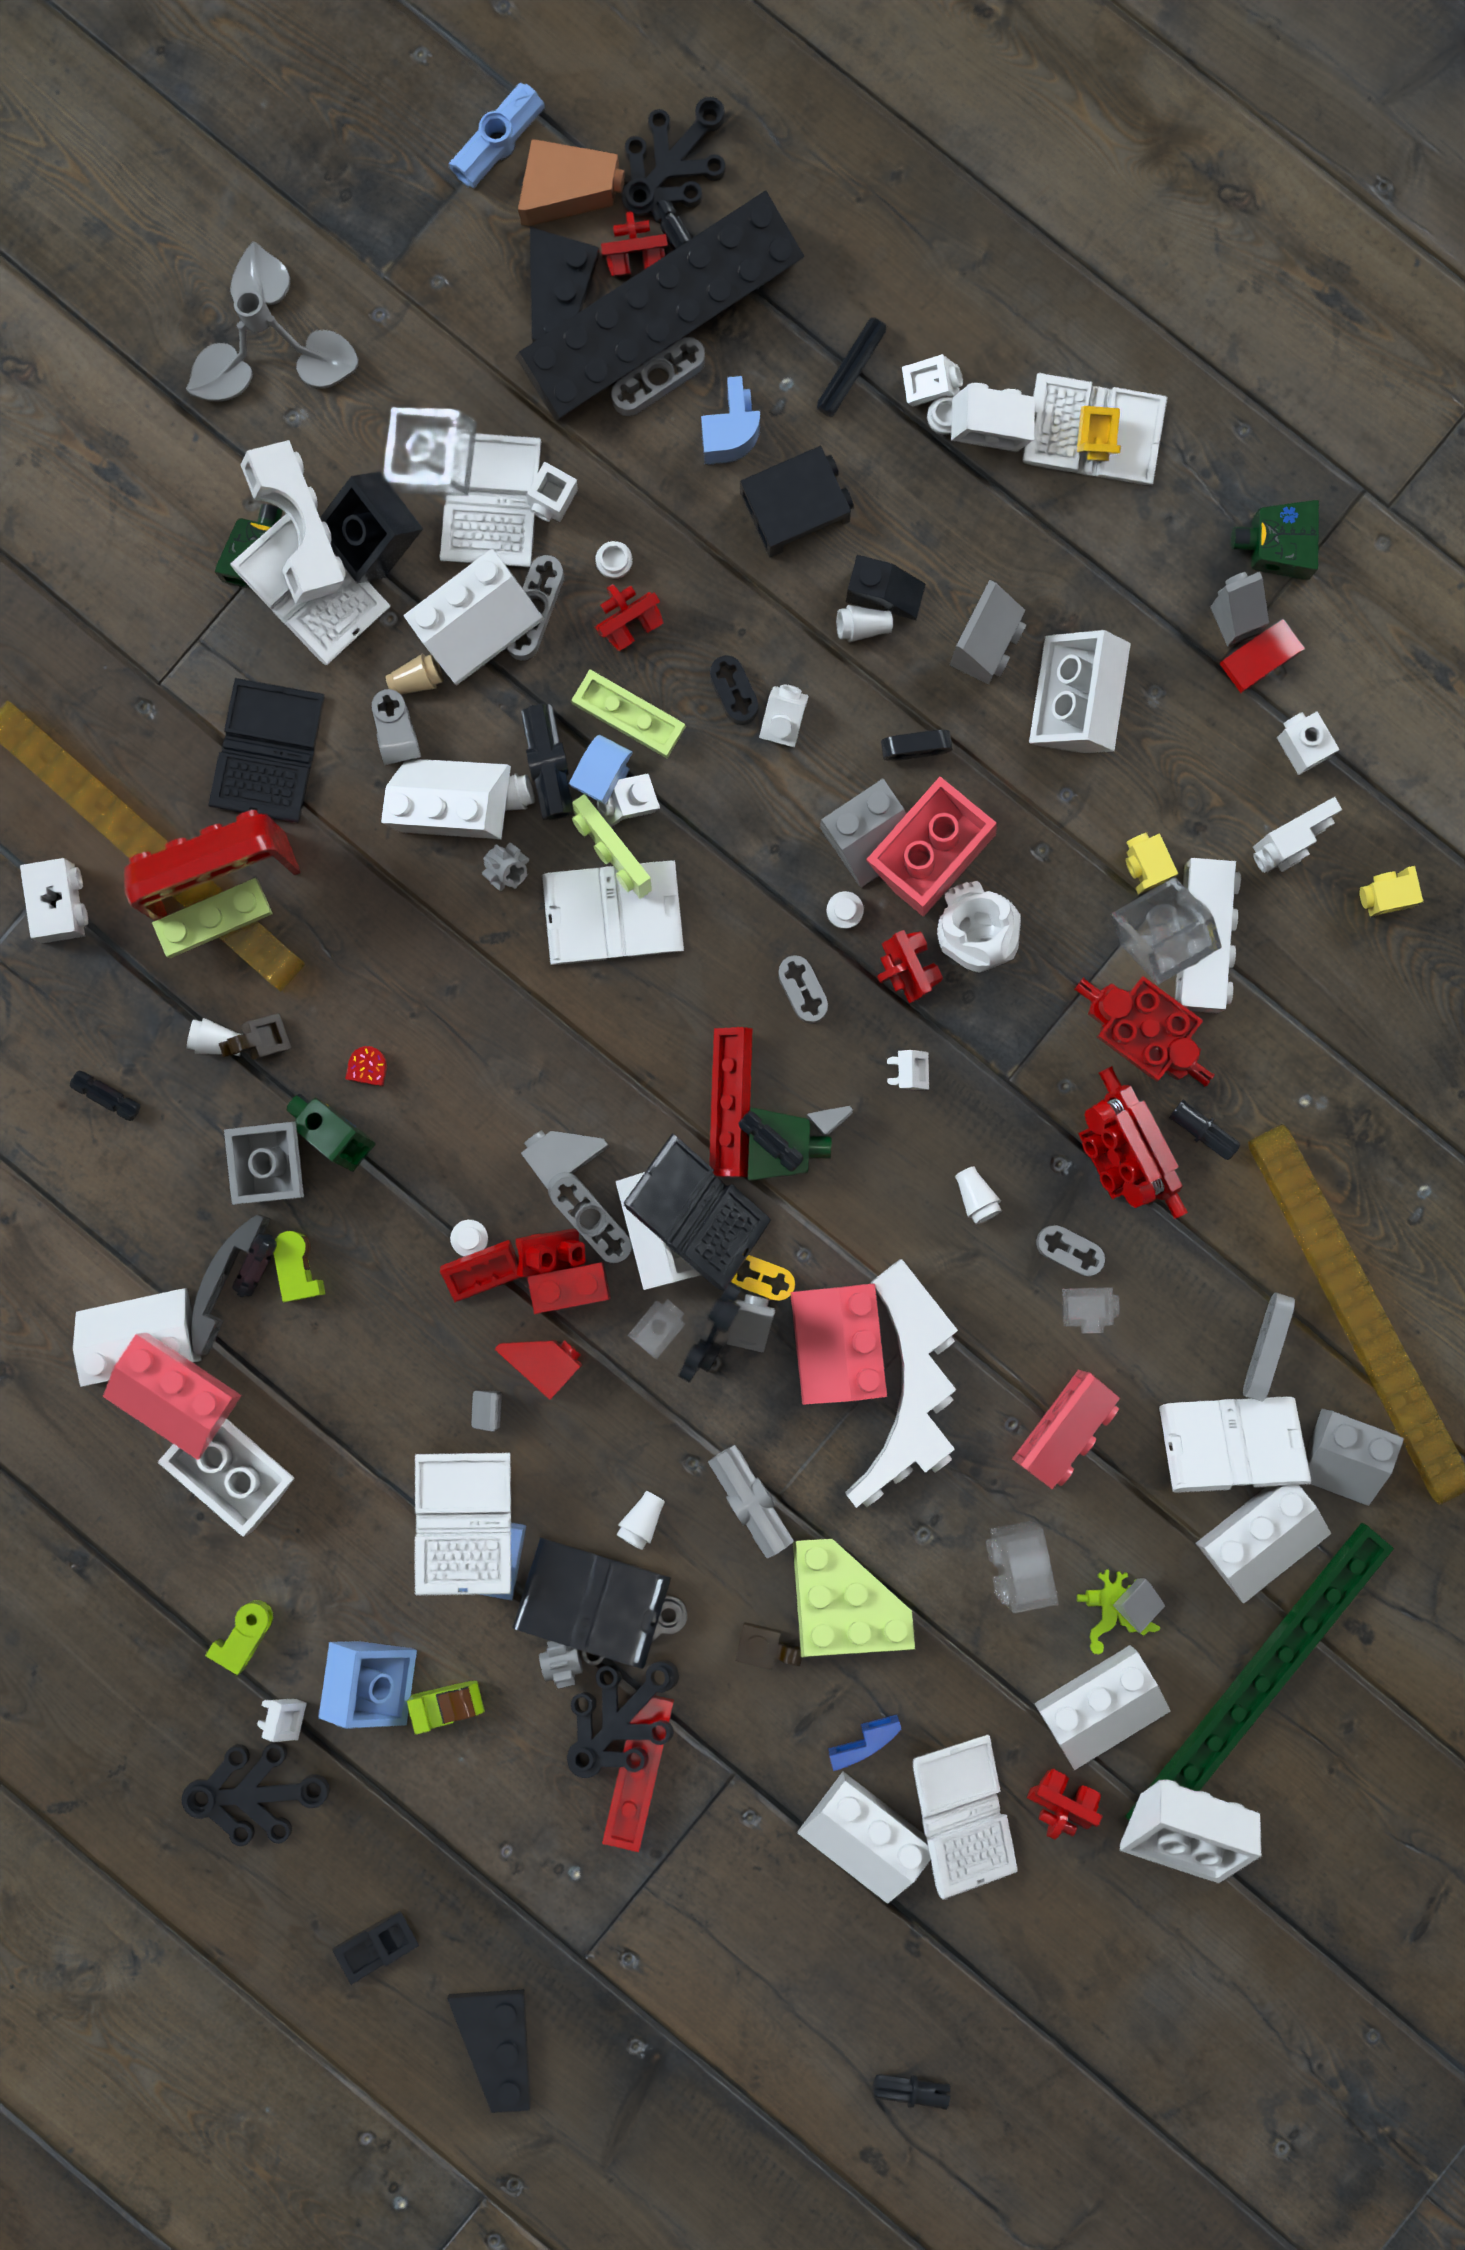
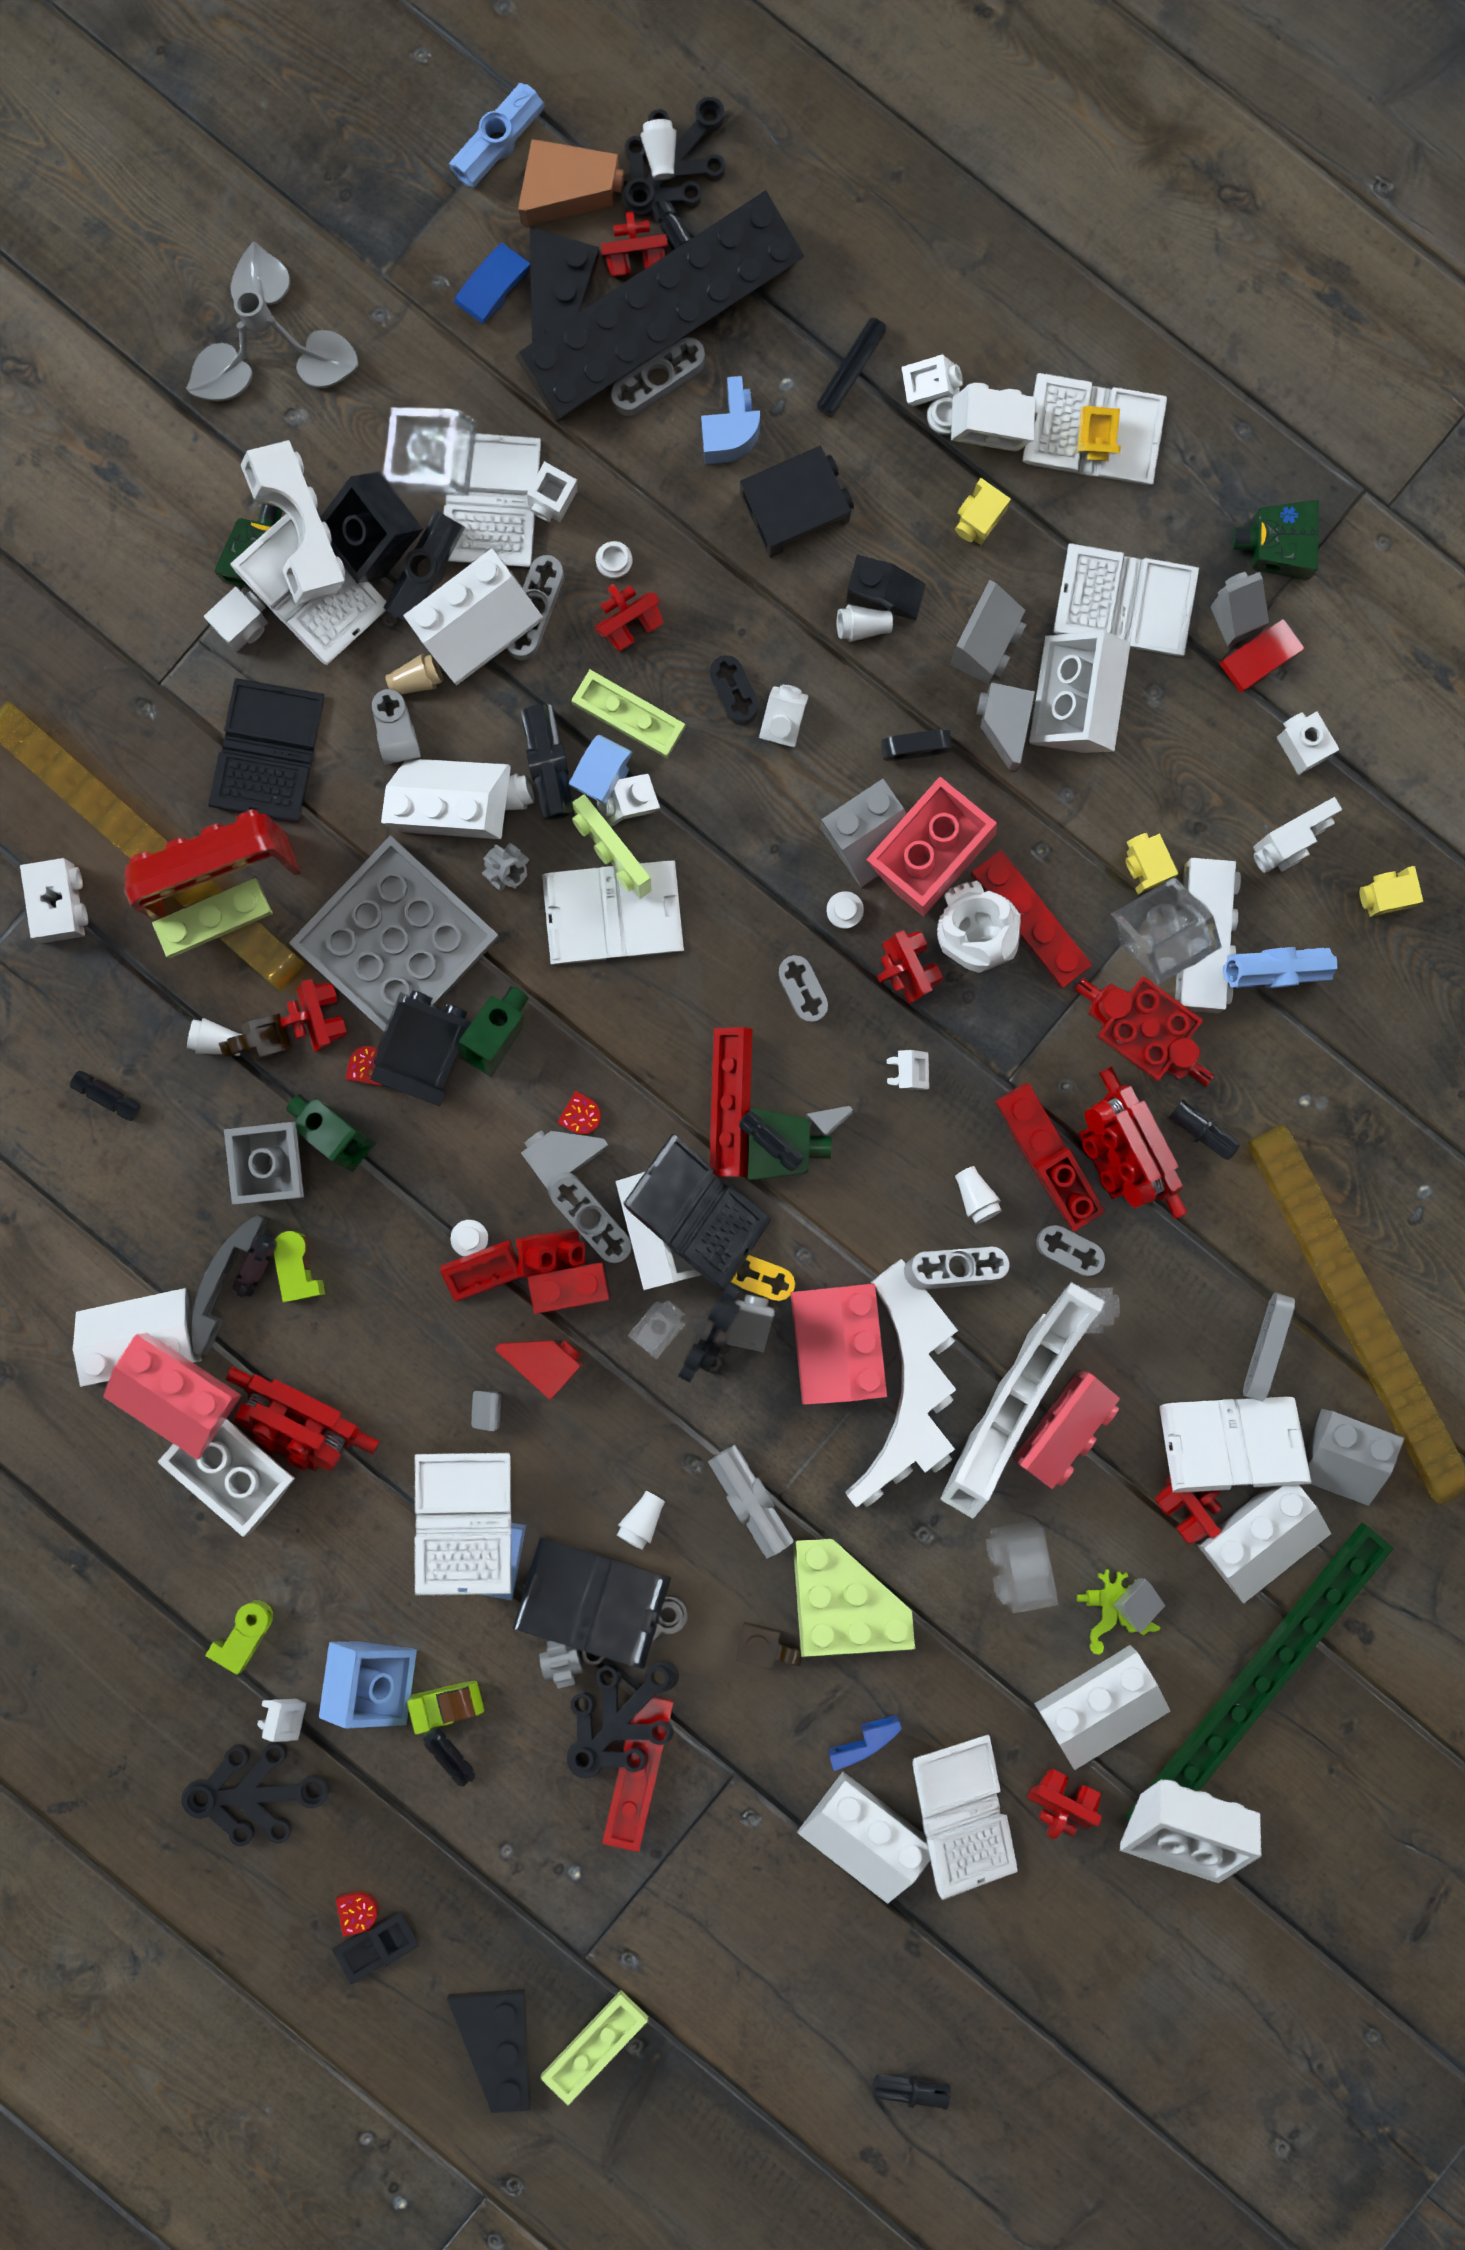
none -> white brick [203,586,268,652]
none -> red piece [225,1366,380,1472]
none -> red hips [280,979,347,1052]
none -> light grey plate [289,835,500,1031]
none -> red tile [336,1891,378,1937]
none -> black panel [367,989,472,1106]
none -> black piece [383,510,466,623]
none -> black axle [423,1728,475,1787]
none -> blue slope [454,242,530,324]
none -> dark green torso [459,986,529,1078]
none -> yellowish green plate [541,1990,648,2105]
none -> red tile [557,1091,601,1135]
none -> white cone [640,119,677,180]
none -> light grey beam [904,1247,1009,1290]
none -> white arch [940,1282,1104,1519]
none -> light yellow brick [955,478,1011,545]
none -> red plate [971,849,1092,989]
none -> light grey slope [976,683,1035,771]
none -> red slope [994,1082,1105,1231]
none -> white piece [1053,544,1199,656]
none -> red hips [1154,1476,1222,1545]
none -> light blue piece [1223,947,1337,988]

